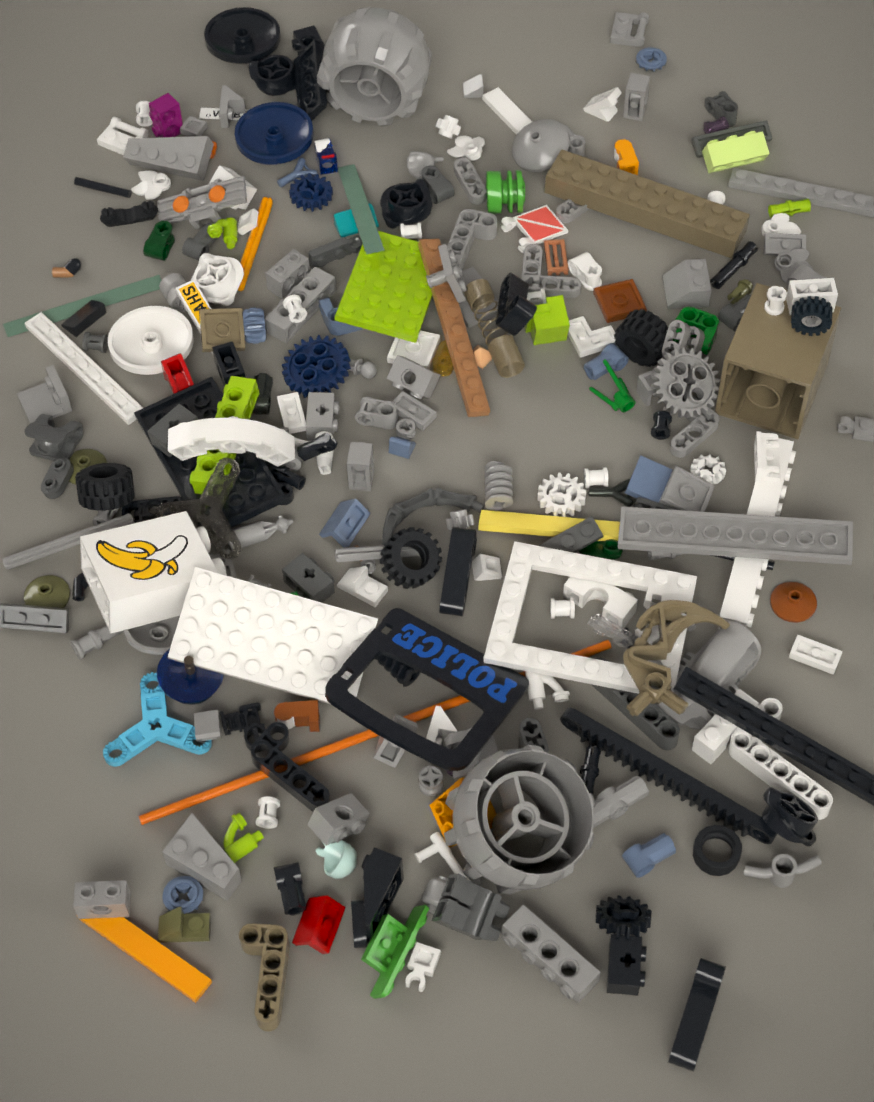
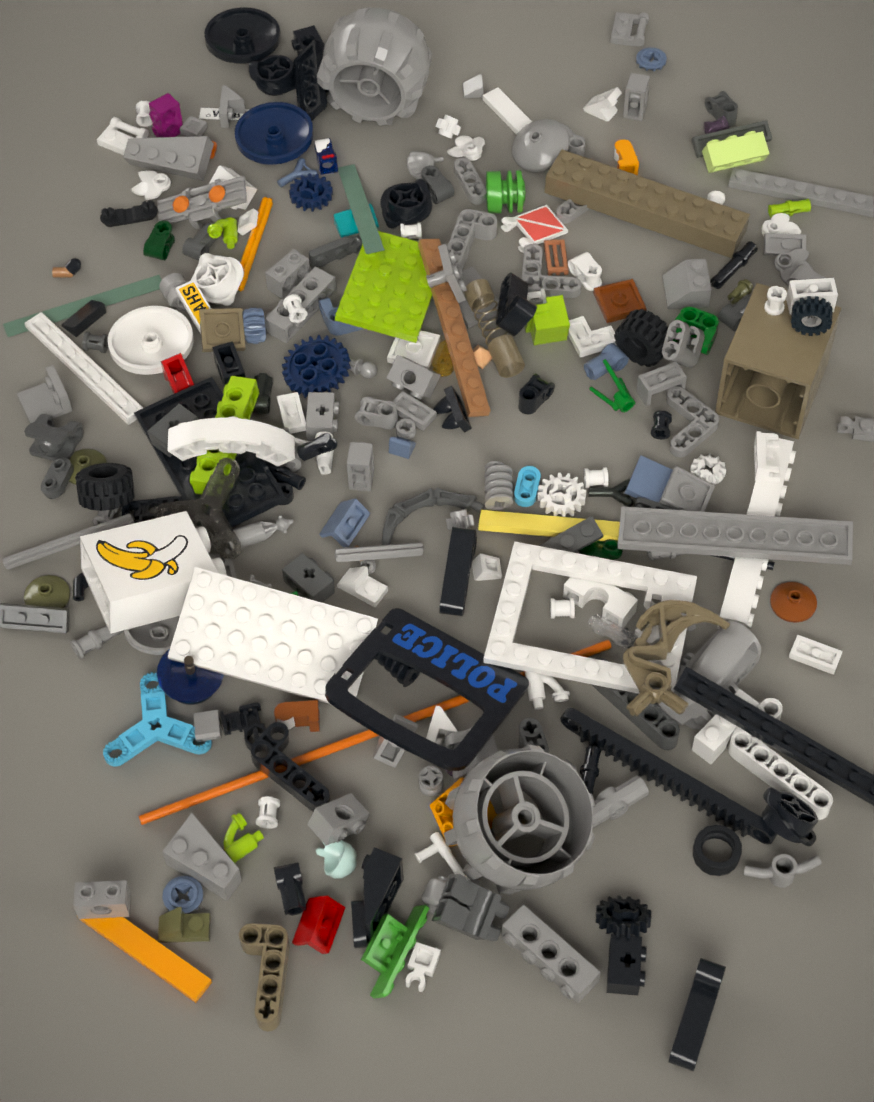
black bar [74,177,132,198] -> none
black tyre [380,527,442,589] -> none
sand blue piece [622,833,676,878] -> none
light grey gear [651,347,721,419] -> none
none -> black tile [433,385,472,433]
none -> medium azure plate [514,466,541,507]
none -> black piece [518,374,555,415]

